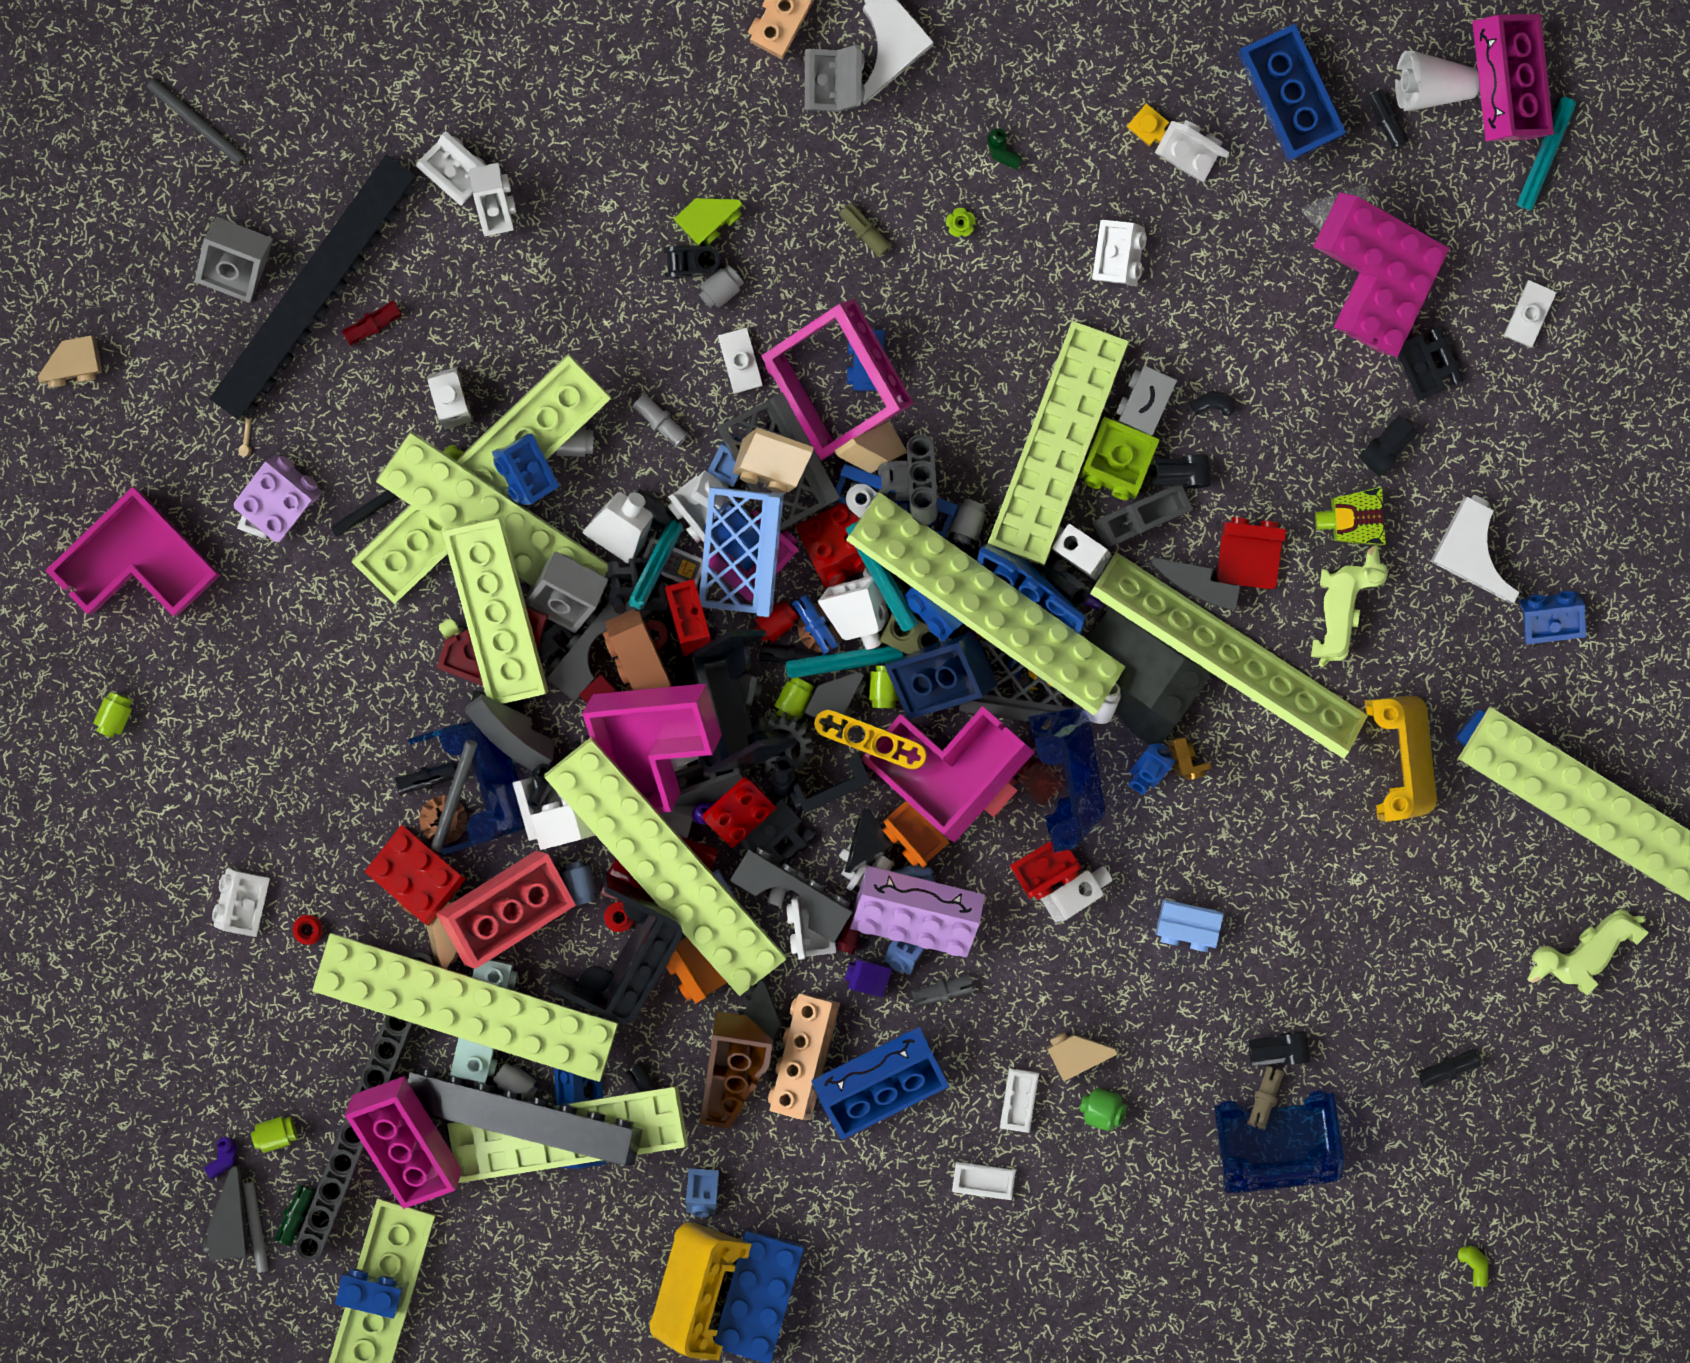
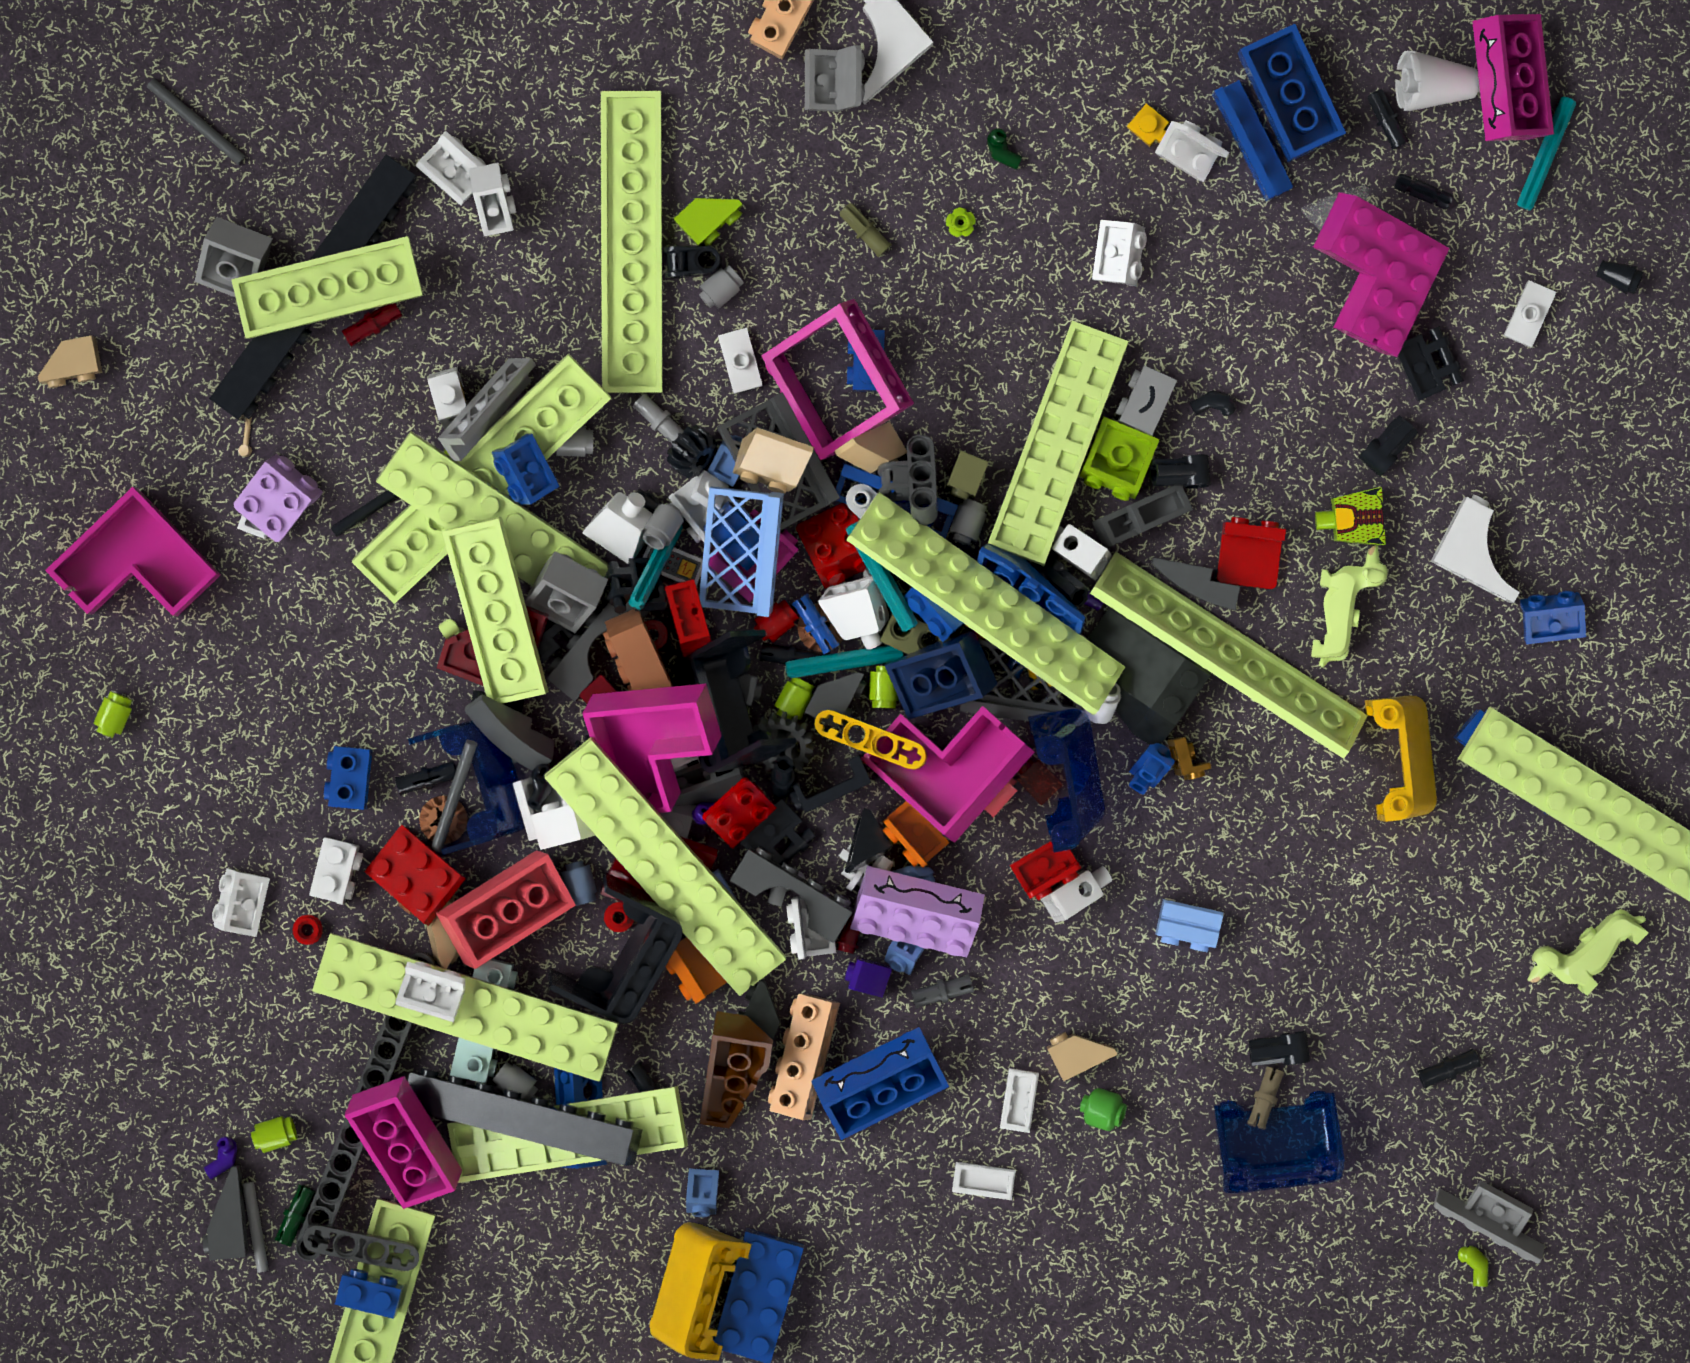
none -> yellowish green plate [231,236,423,339]
none -> dark grey beam [303,1223,419,1271]
none -> white bracket [309,837,363,905]
none -> blue brick [324,746,373,810]
none -> white bracket [396,962,465,1022]
none -> light grey fence [438,358,536,461]
none -> yellowish green plate [601,91,663,393]
none -> light grey brick [643,504,684,550]
none -> black gear [667,425,717,478]
none -> olive brick [946,451,989,500]
none -> blue fence [1212,80,1294,202]
none -> black axle [1394,174,1453,209]
none -> light grey bracket [1434,1180,1545,1264]
none -> black cone [1596,260,1644,295]

